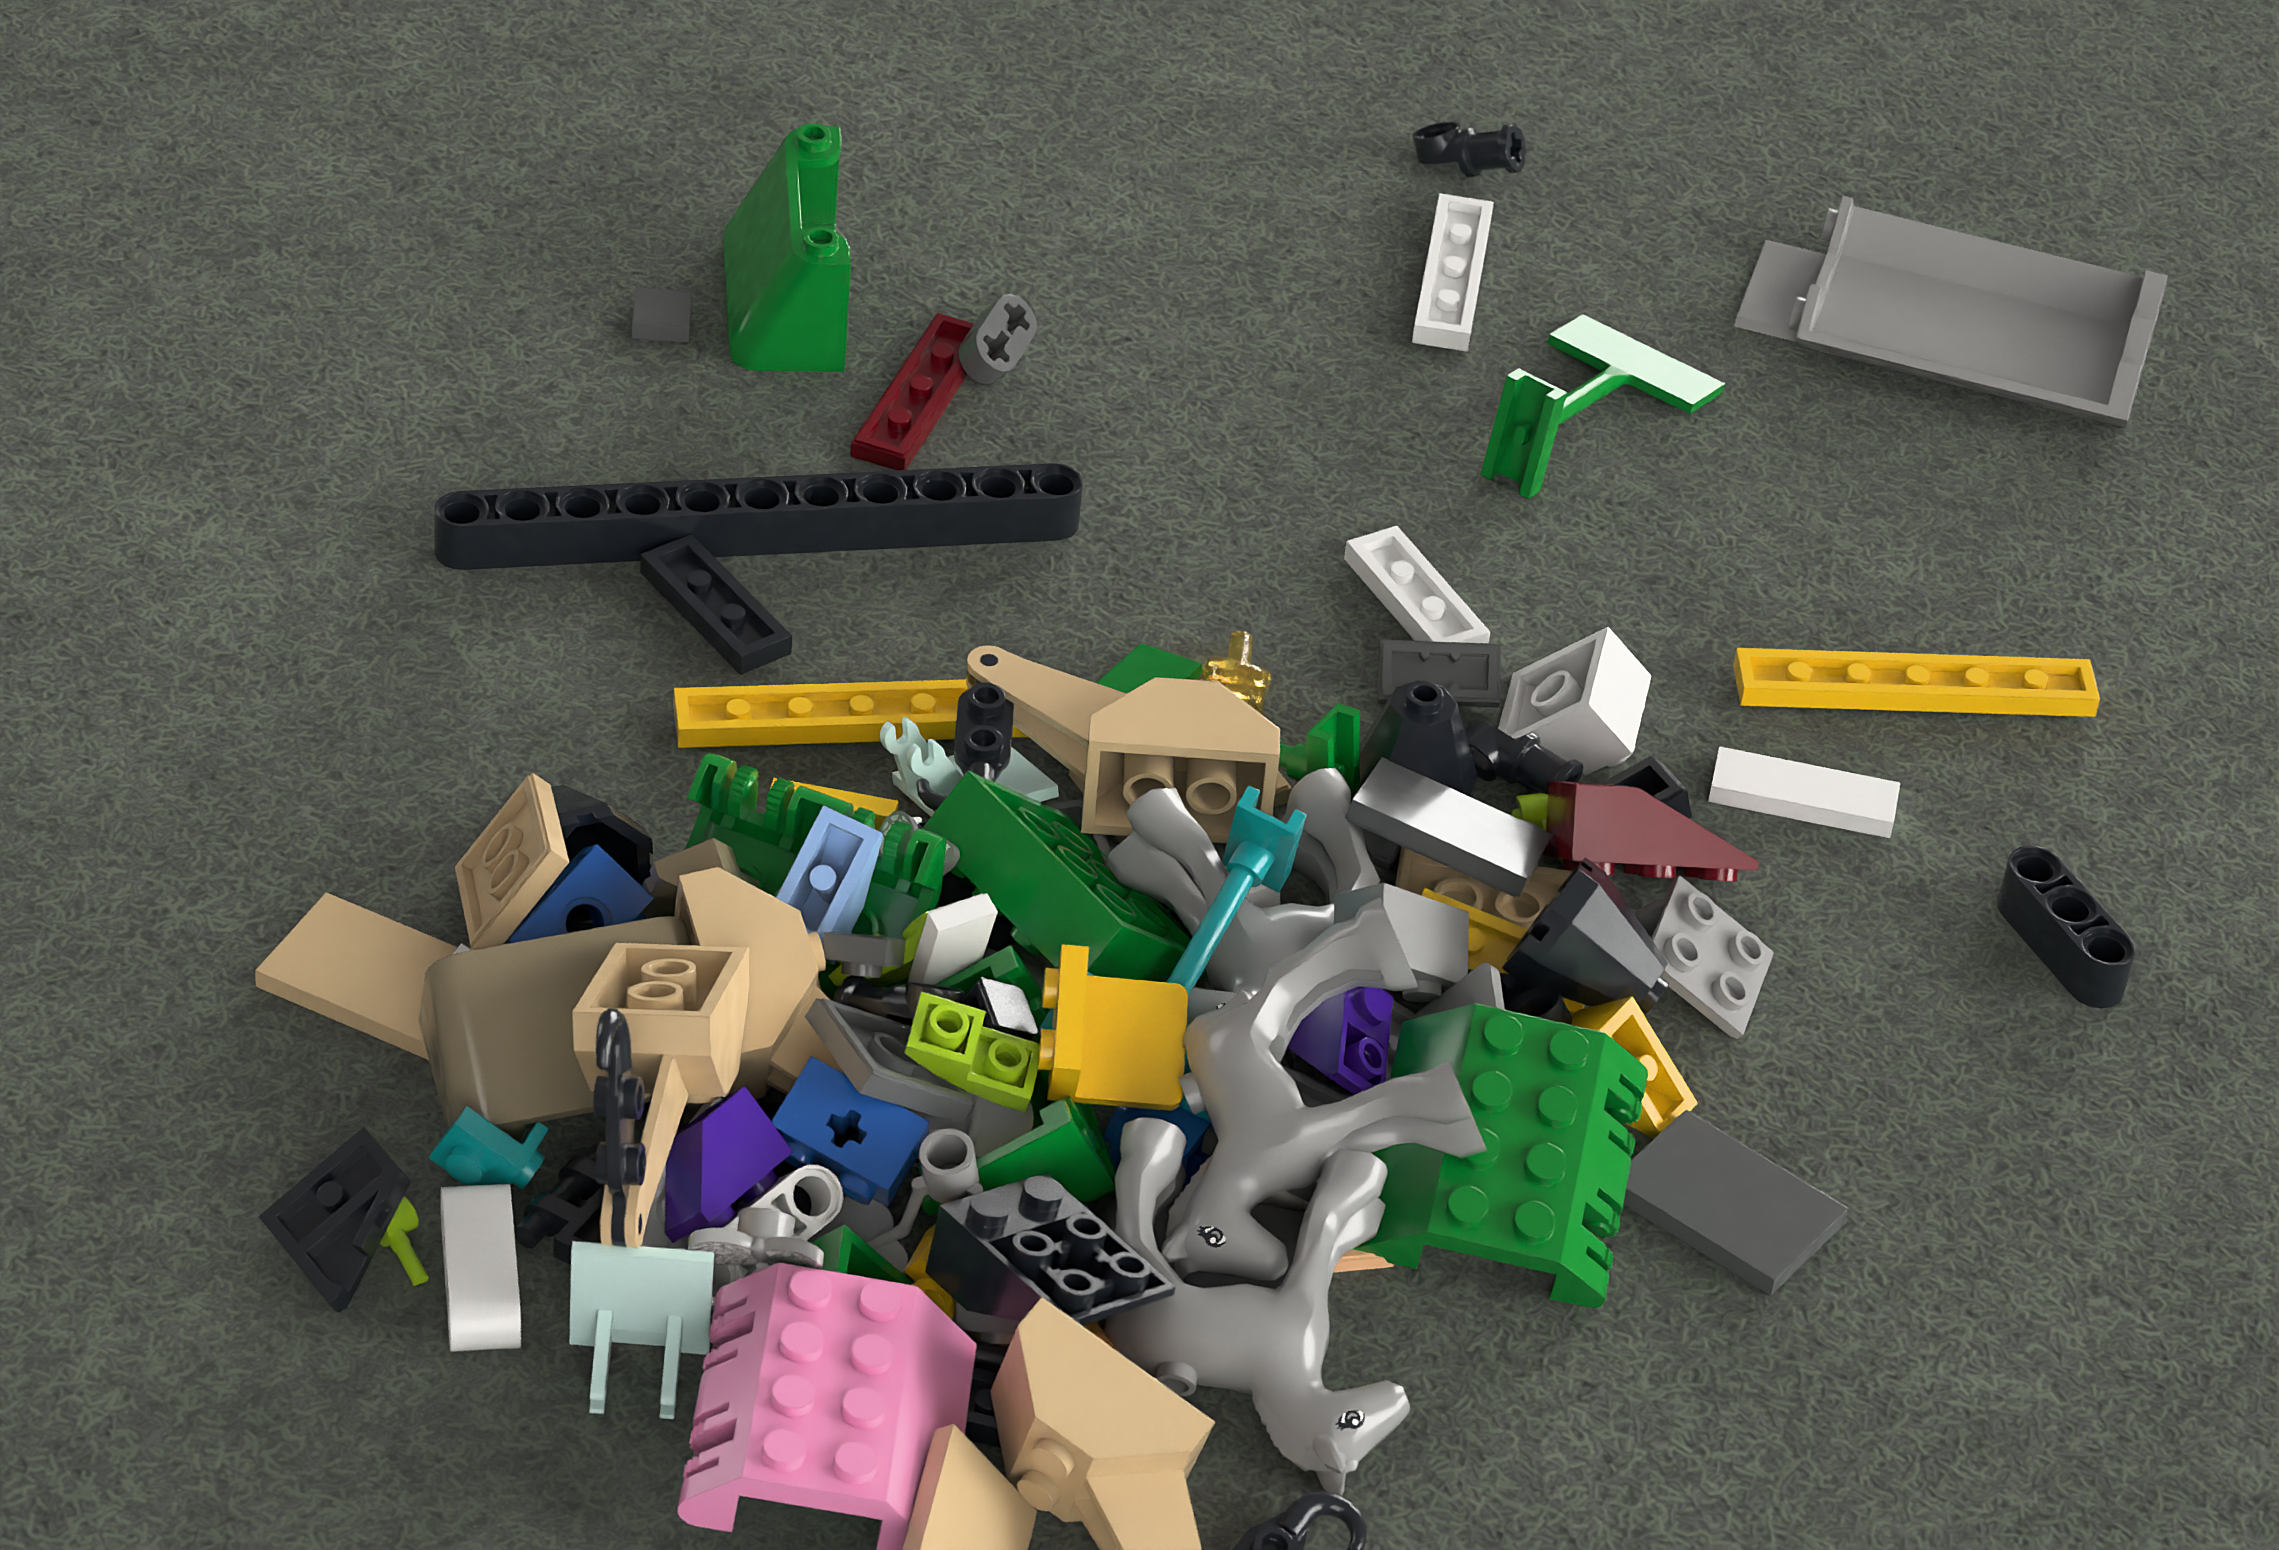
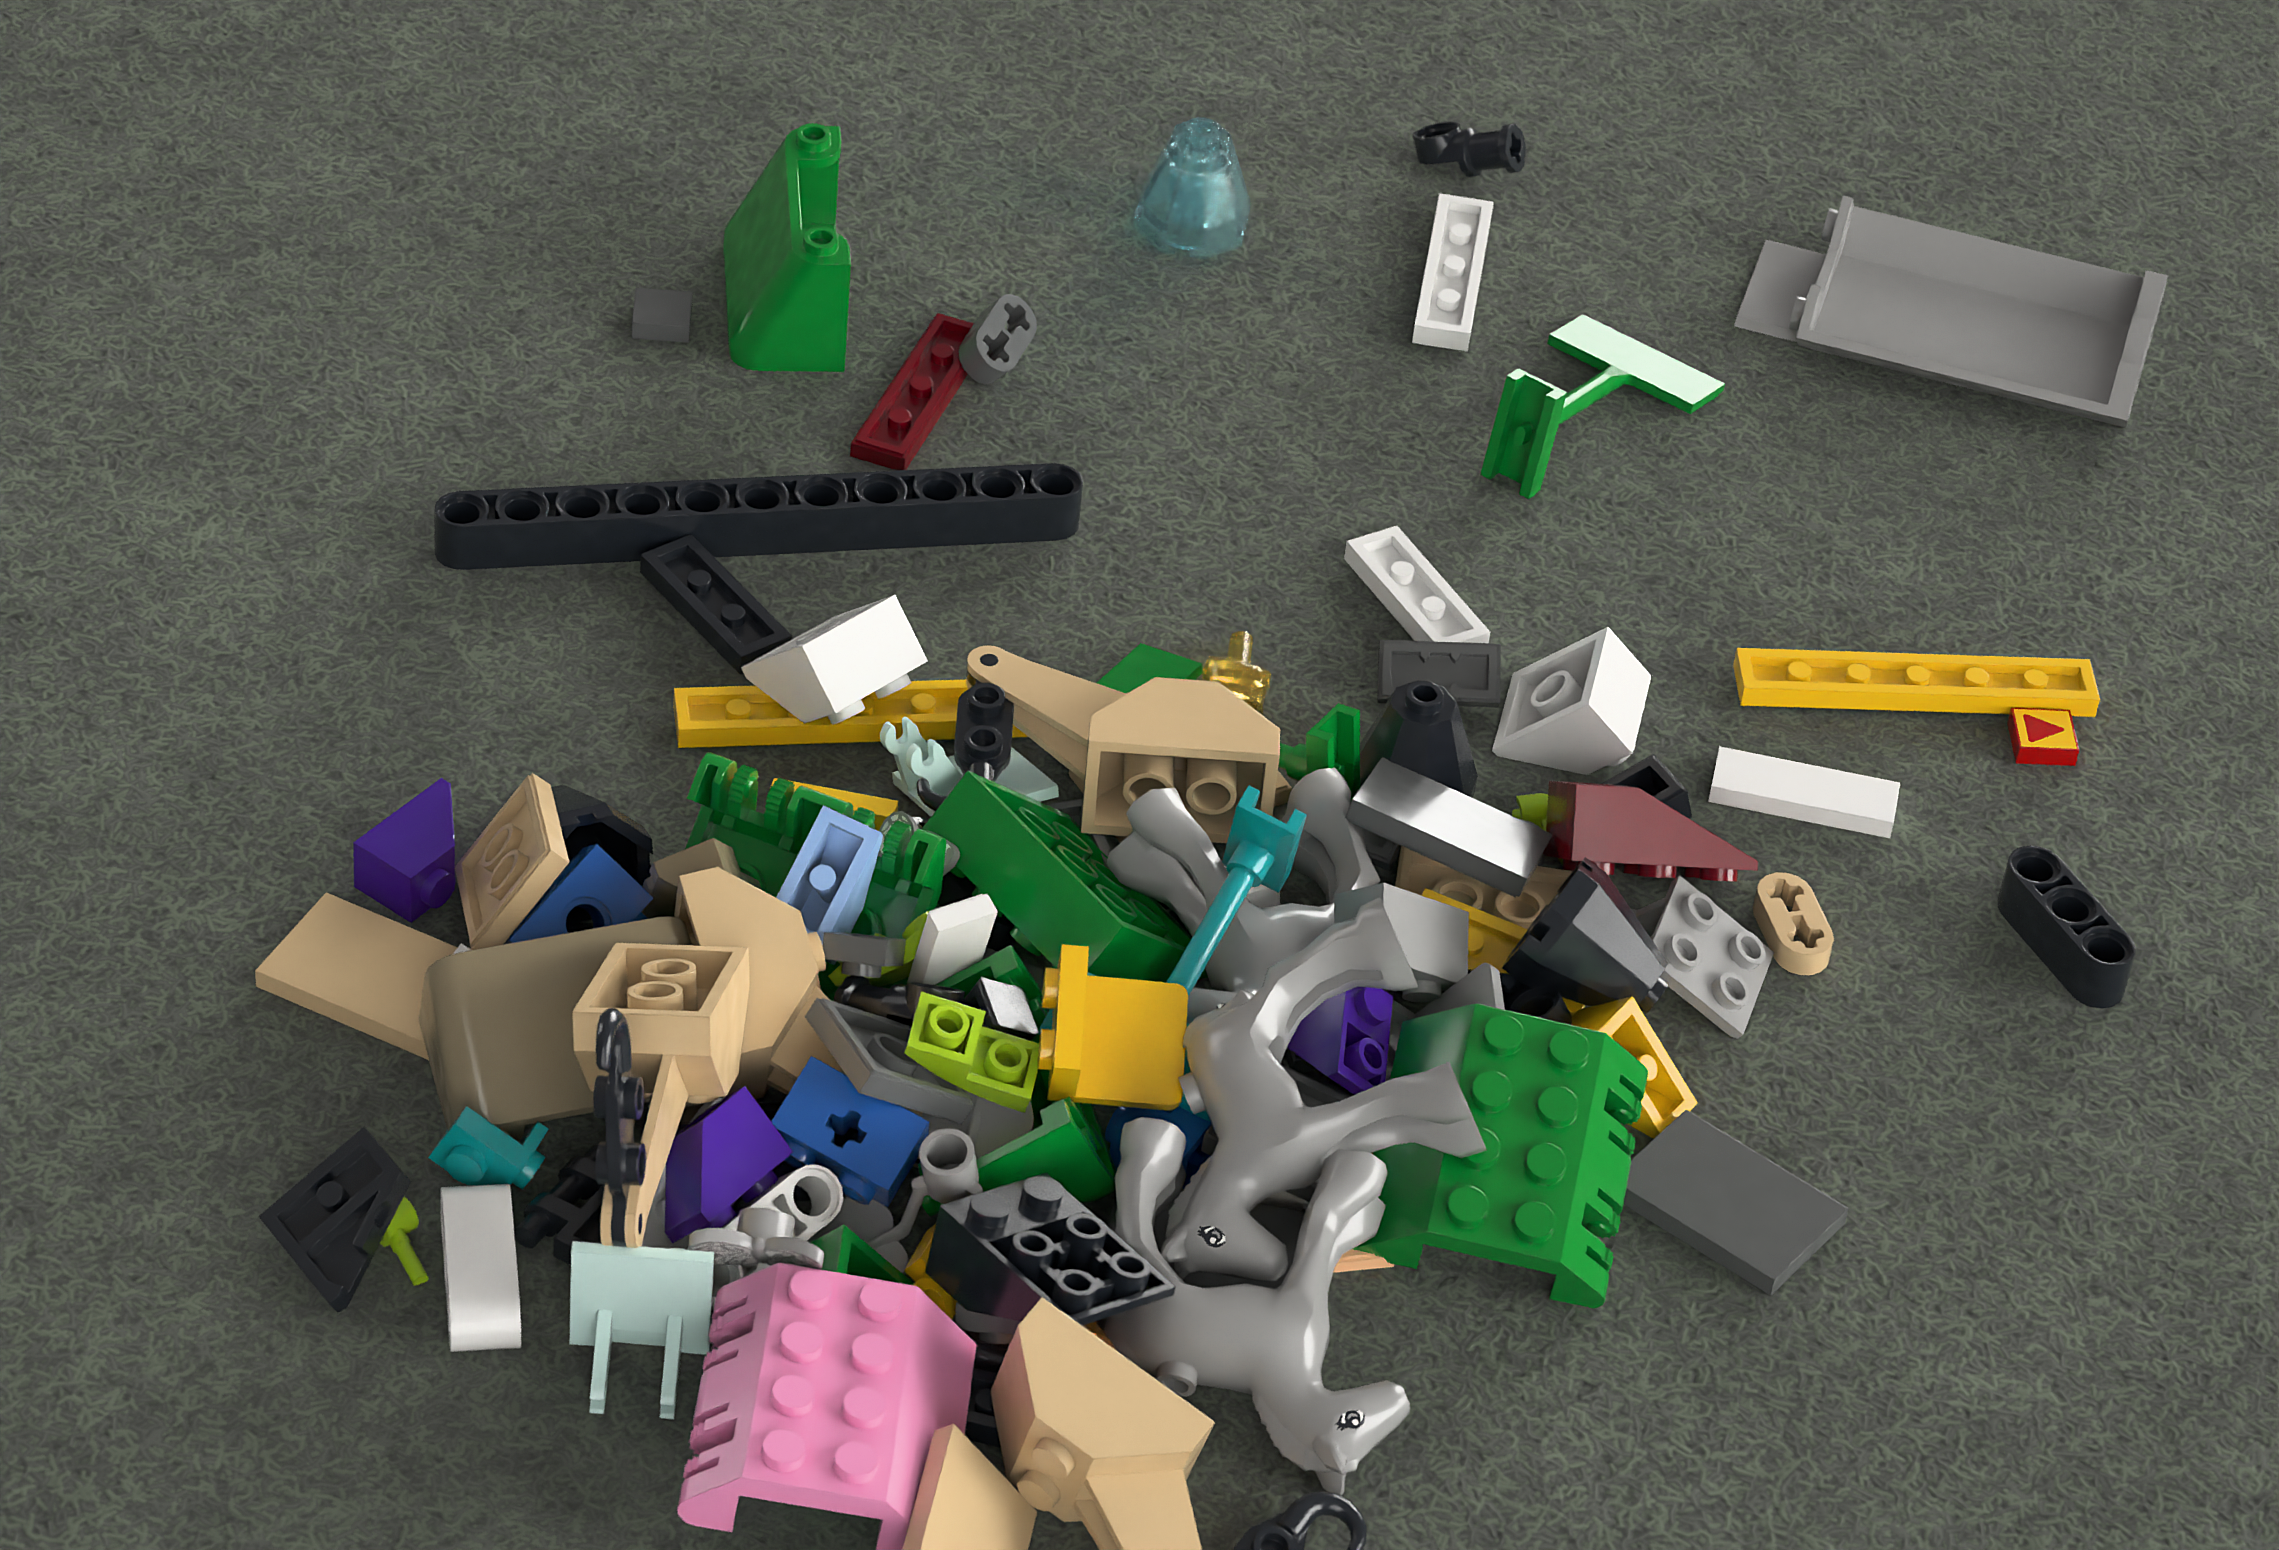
black connector [1465,720,1584,794] -> none
none -> dark purple slope [353,778,456,923]
none -> white slope [741,595,928,725]
none -> clear light blue cone [1133,117,1251,260]
none -> tan beam [1753,872,1834,975]
none -> red tile [2007,707,2079,766]

